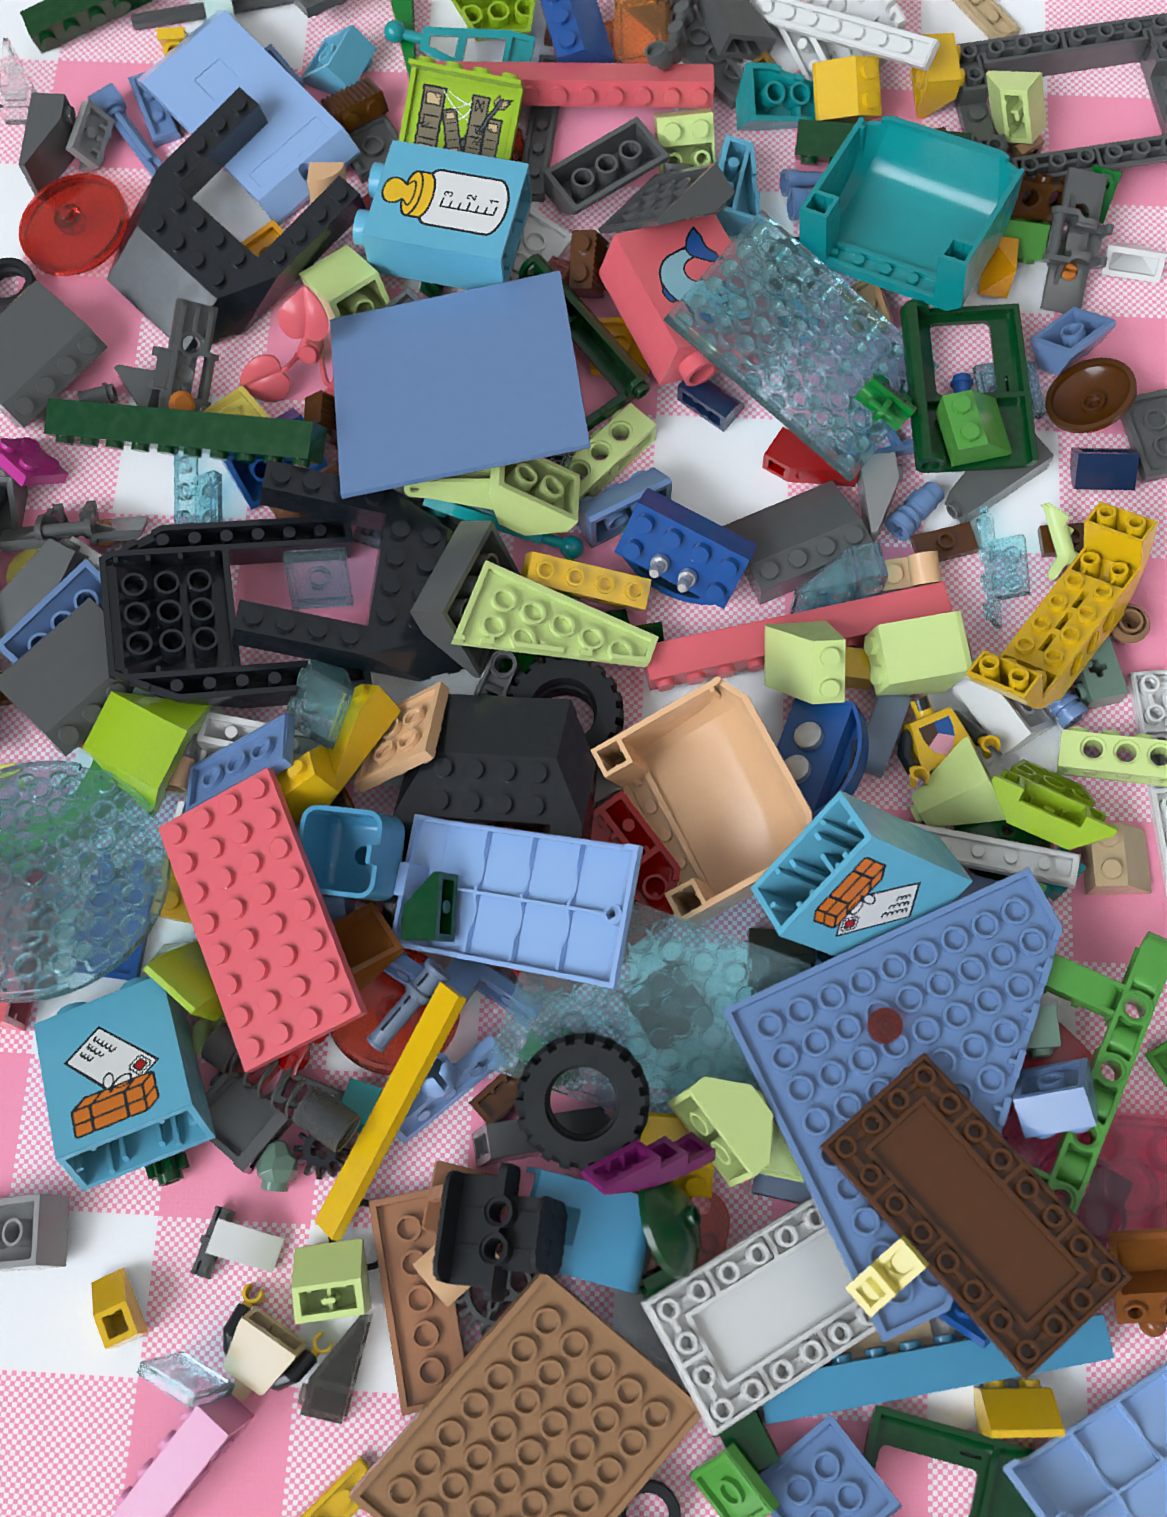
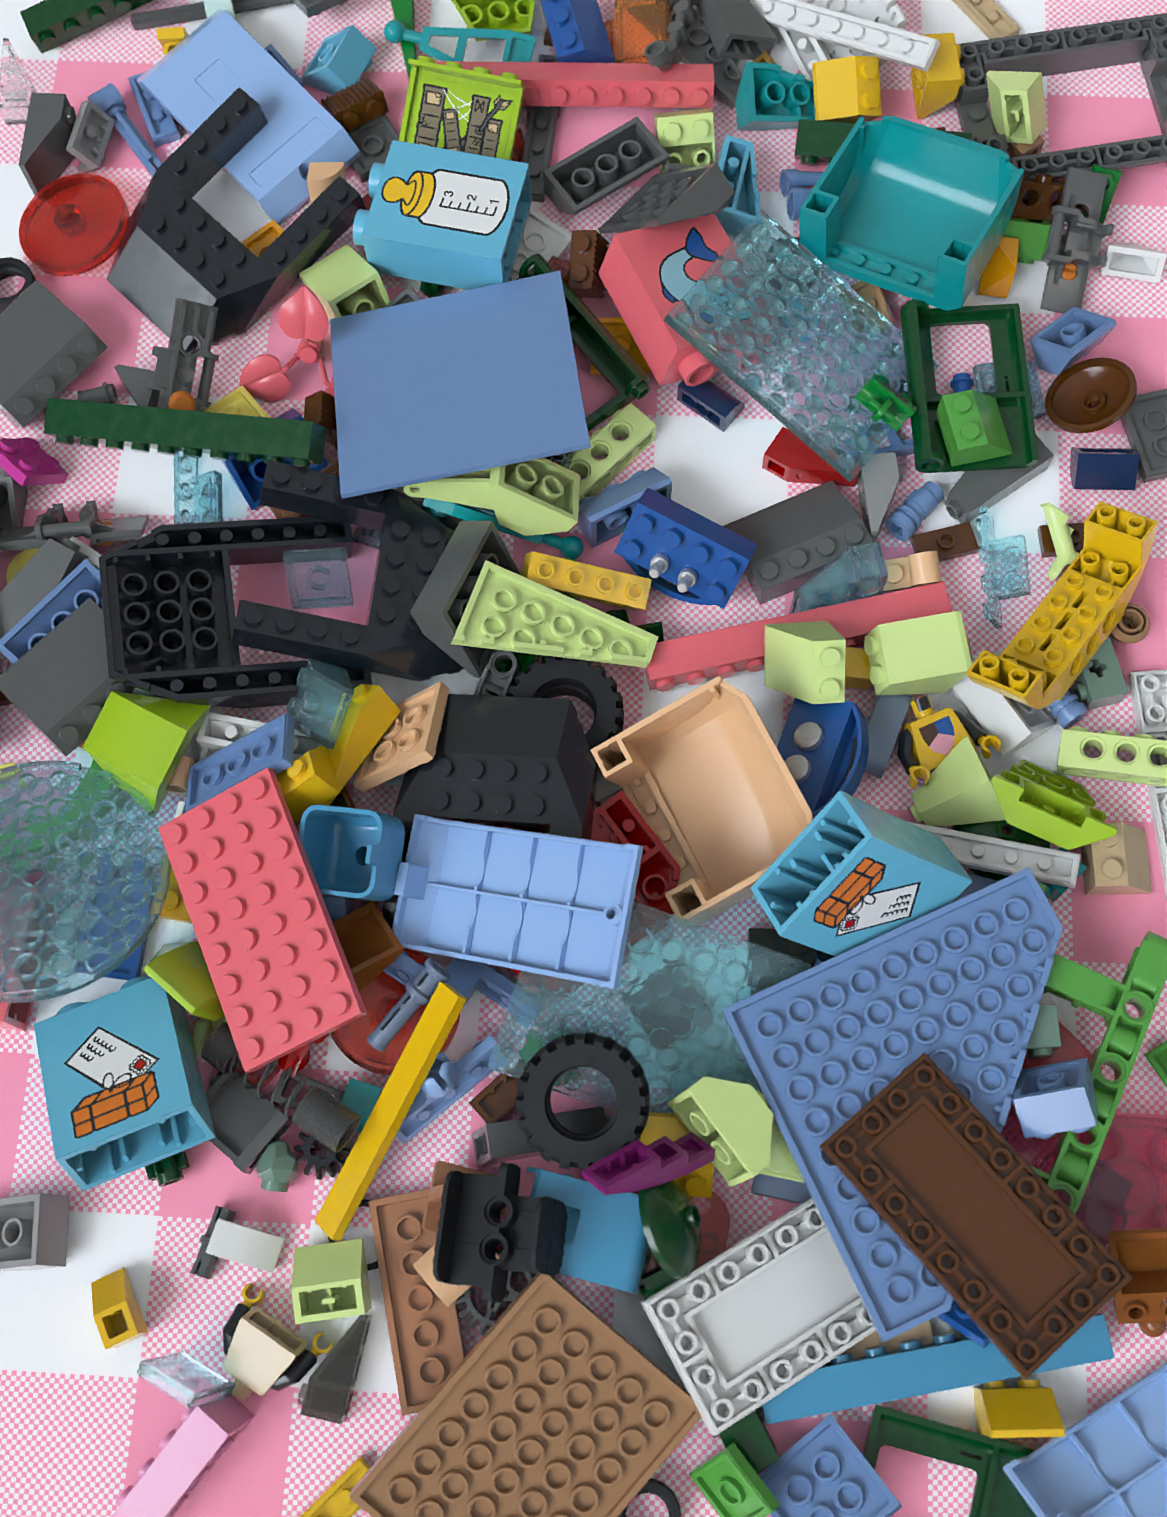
dark green slope [401,871,458,942] -> none
light yellow slope [845,1235,929,1318] -> none
clear red tile [866,1008,903,1045] -> none

